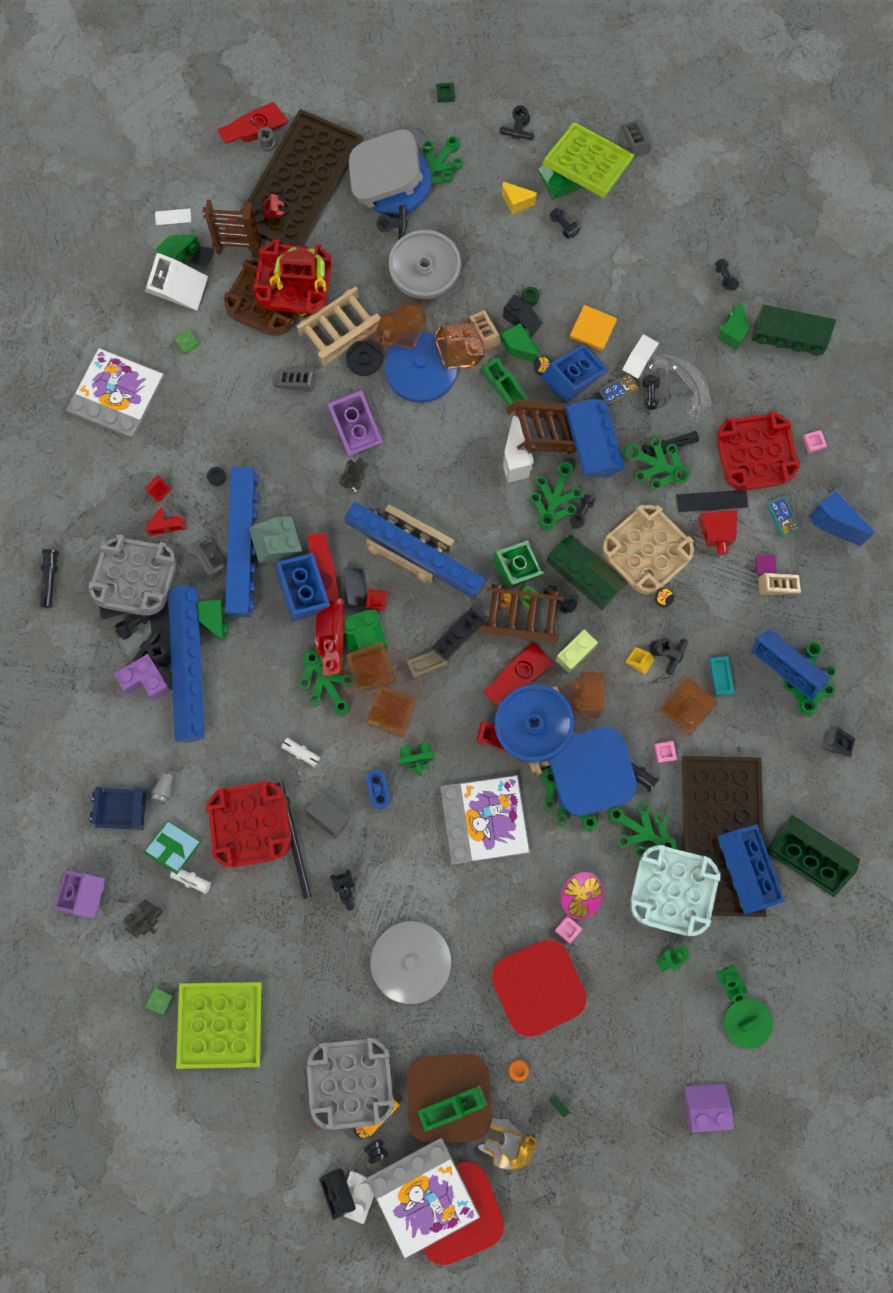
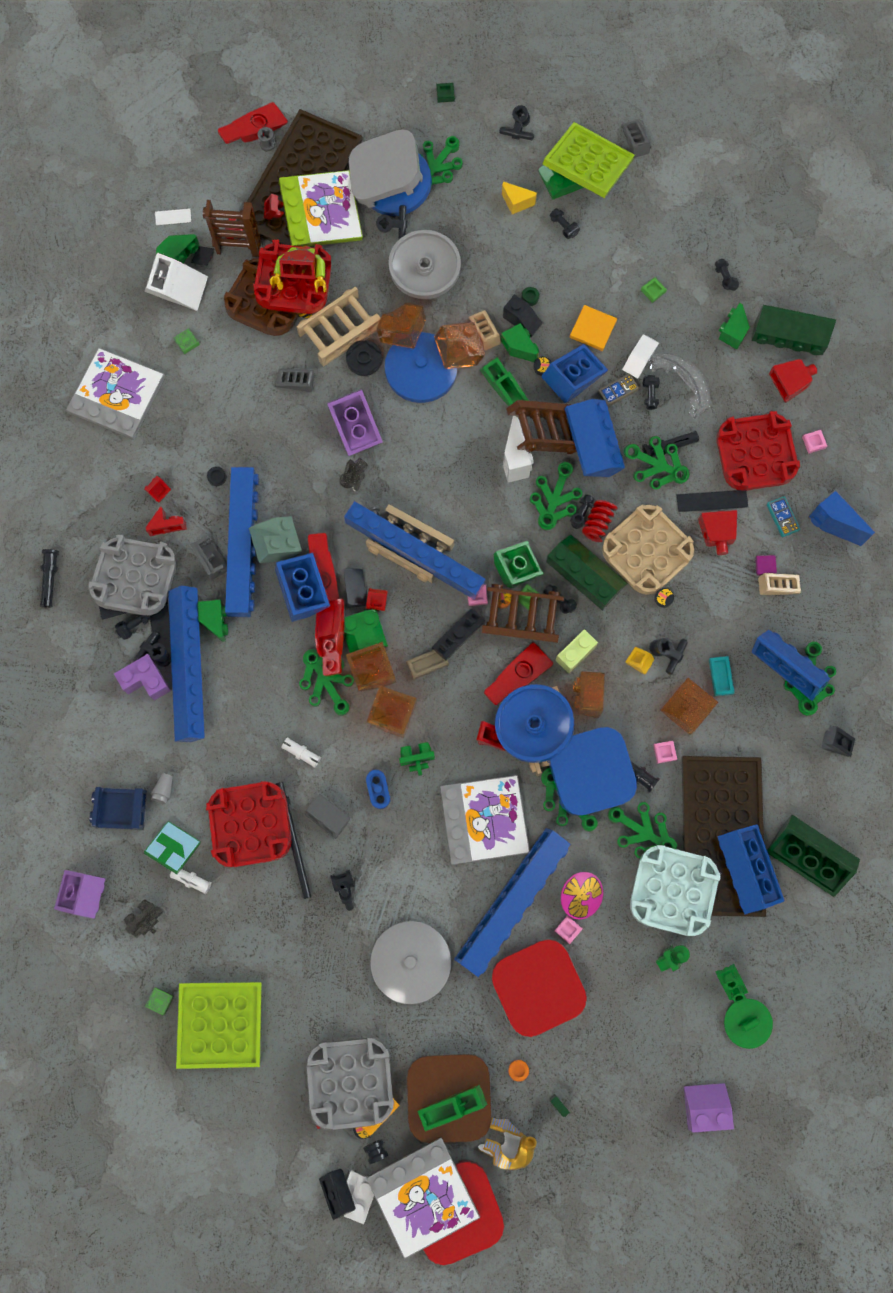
none -> plate [279,170,363,247]
none -> blue brick [454,828,571,977]
none -> bright pink tile [468,585,488,606]
none -> red piece [582,500,618,542]
none -> bright green tile [641,277,667,303]
none -> red torso [769,359,817,403]

